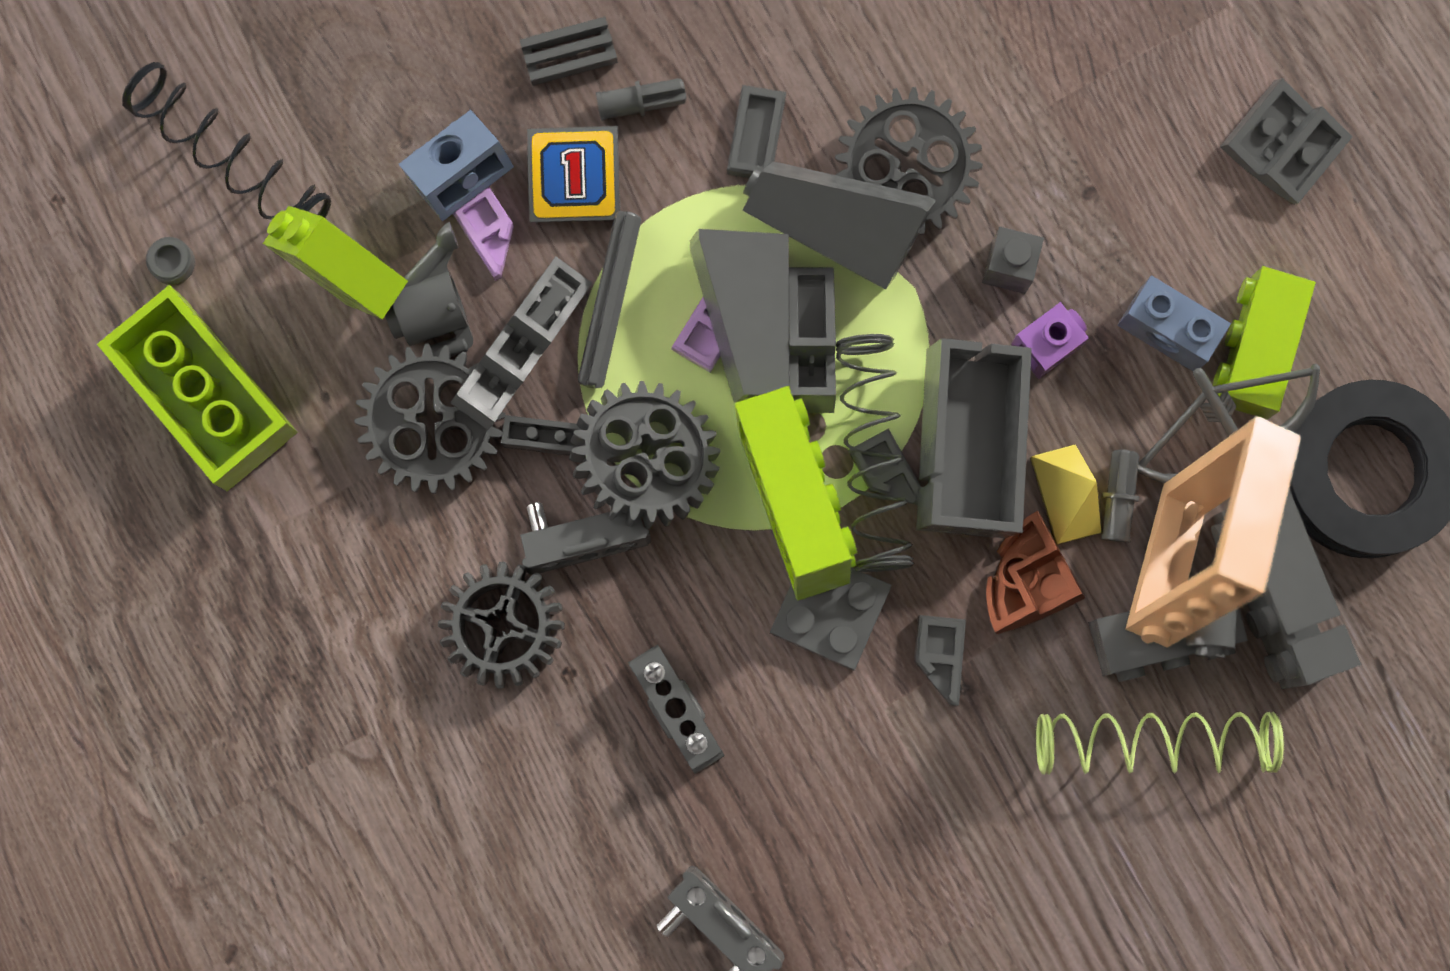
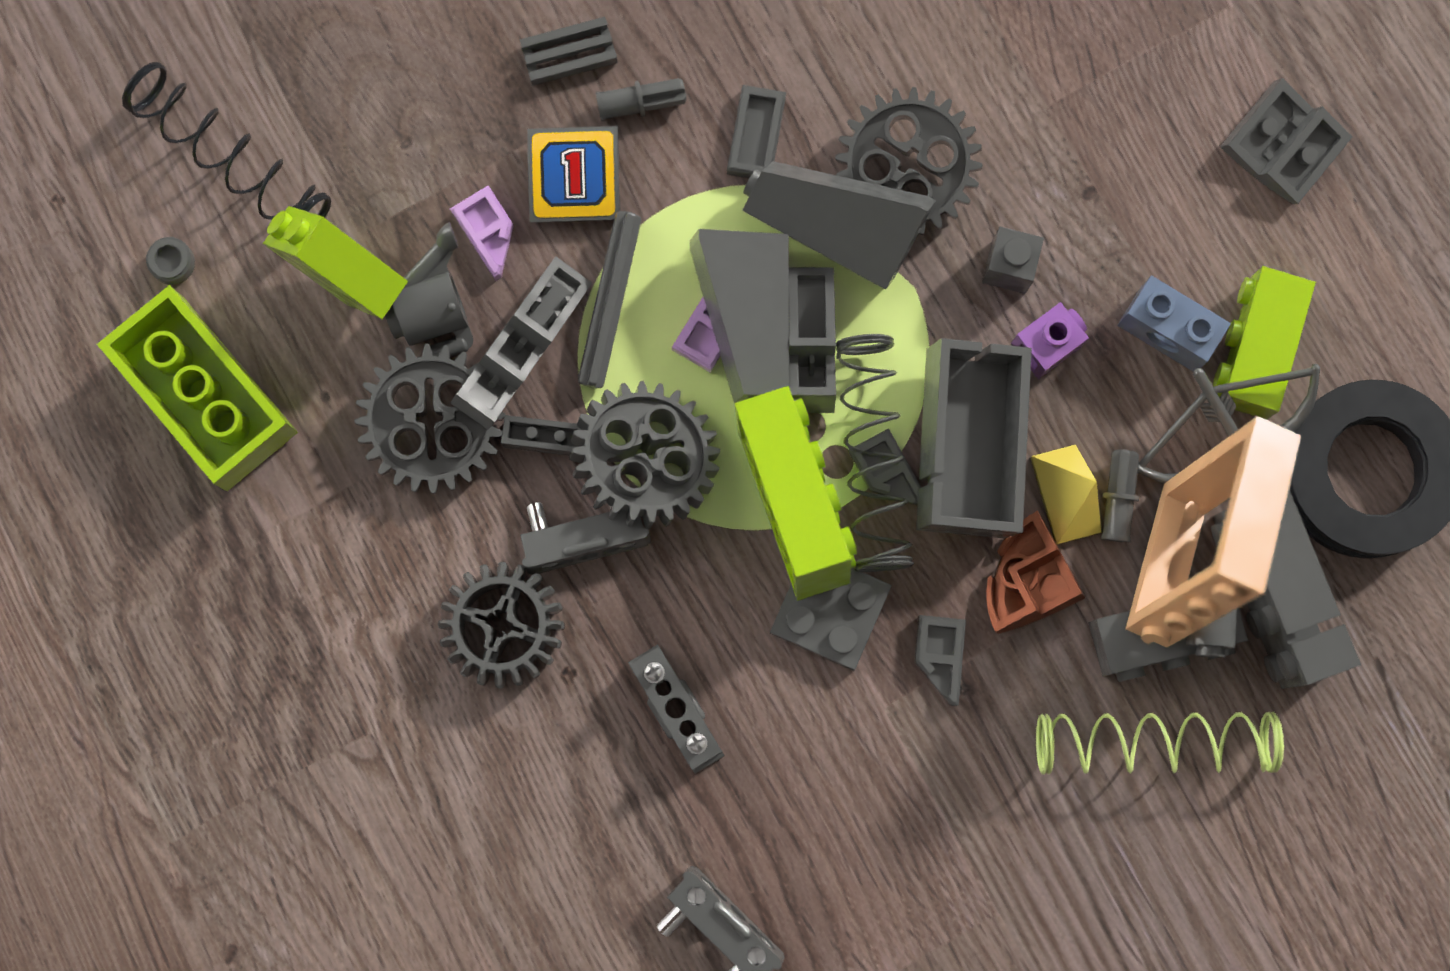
sand blue brick [399,110,514,221] -> none

